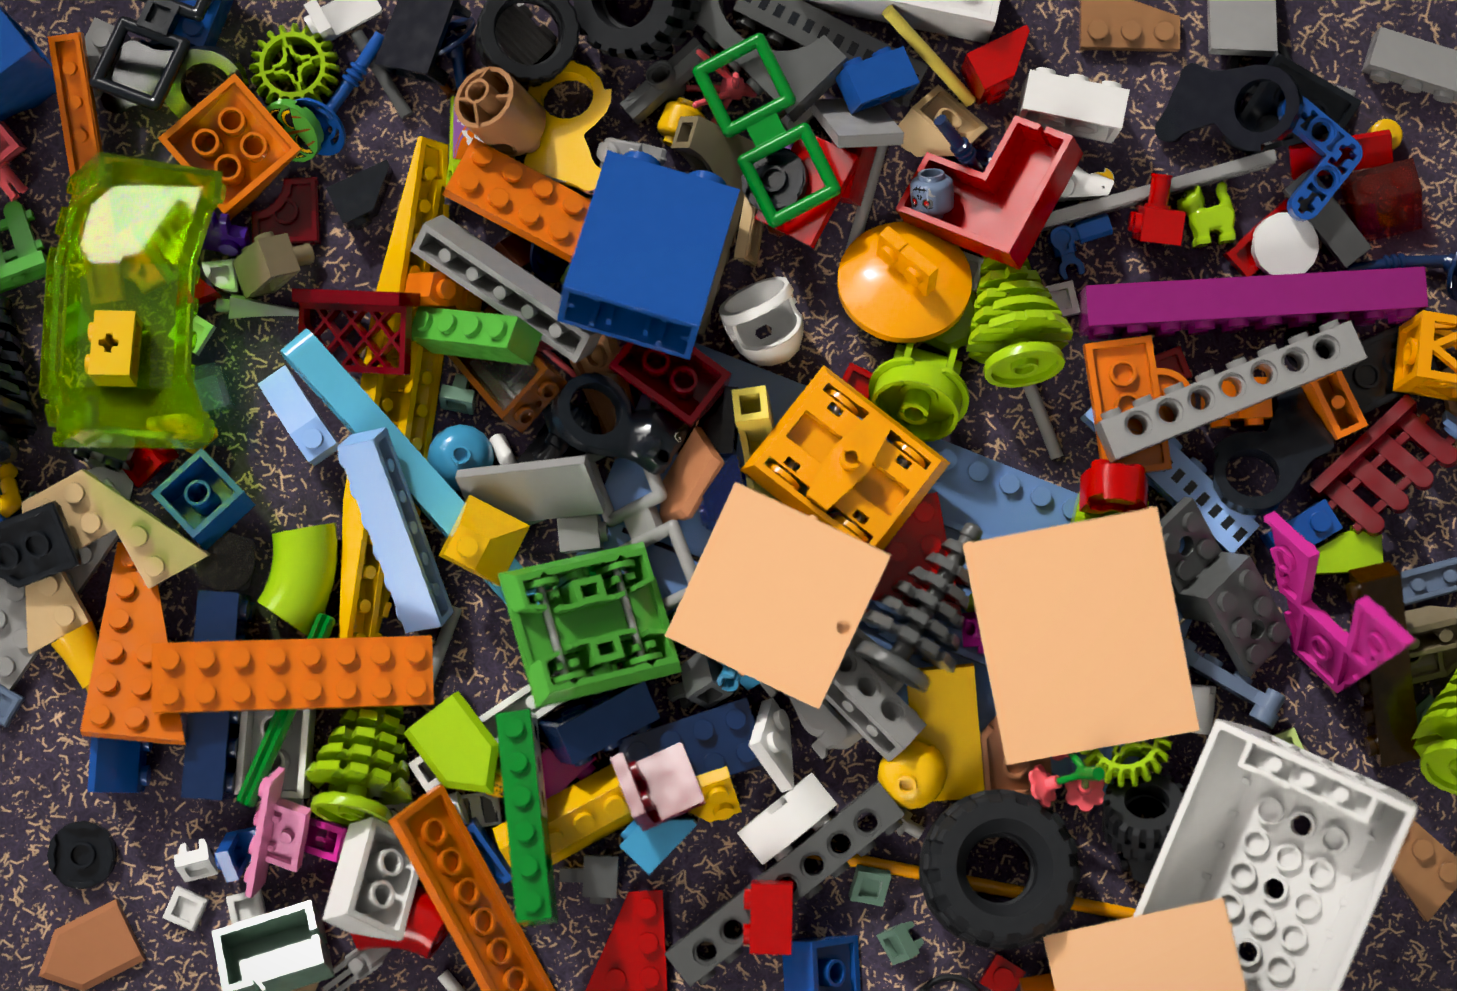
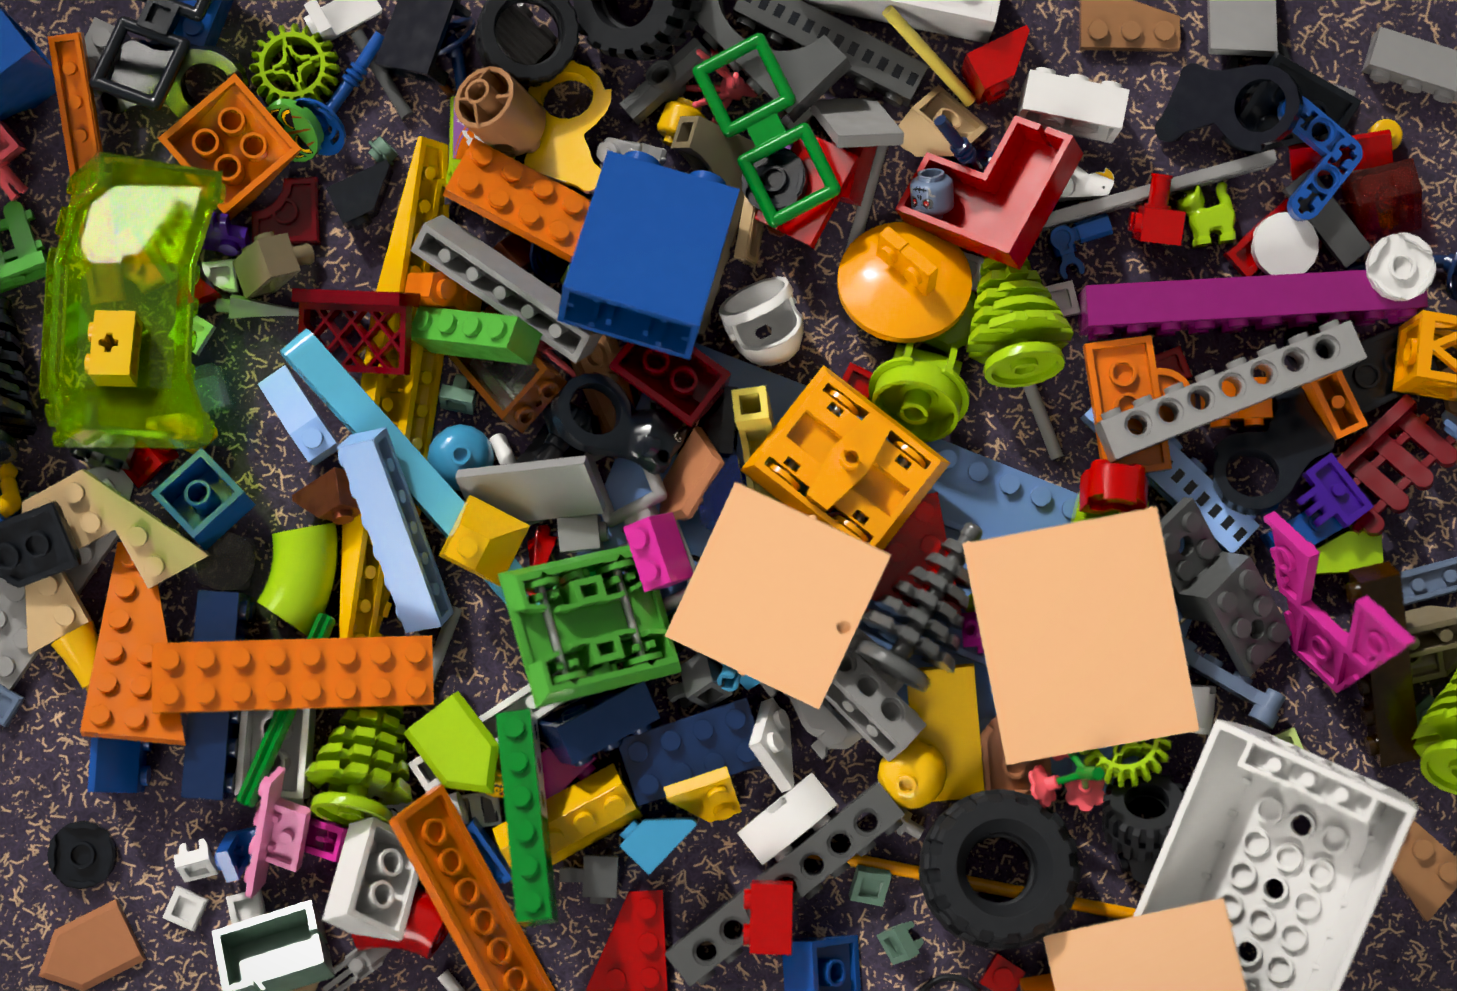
bracket [610,743,706,832] -> none
blue brick [835,46,920,115] -> none
none -> copper slope [292,467,361,525]
none -> sand green plate [368,136,399,165]
none -> red piece [528,525,558,595]
none -> dark pink brick [623,512,693,592]
none -> dark purple hinge [1296,452,1374,528]
none -> white tile [1366,233,1436,301]

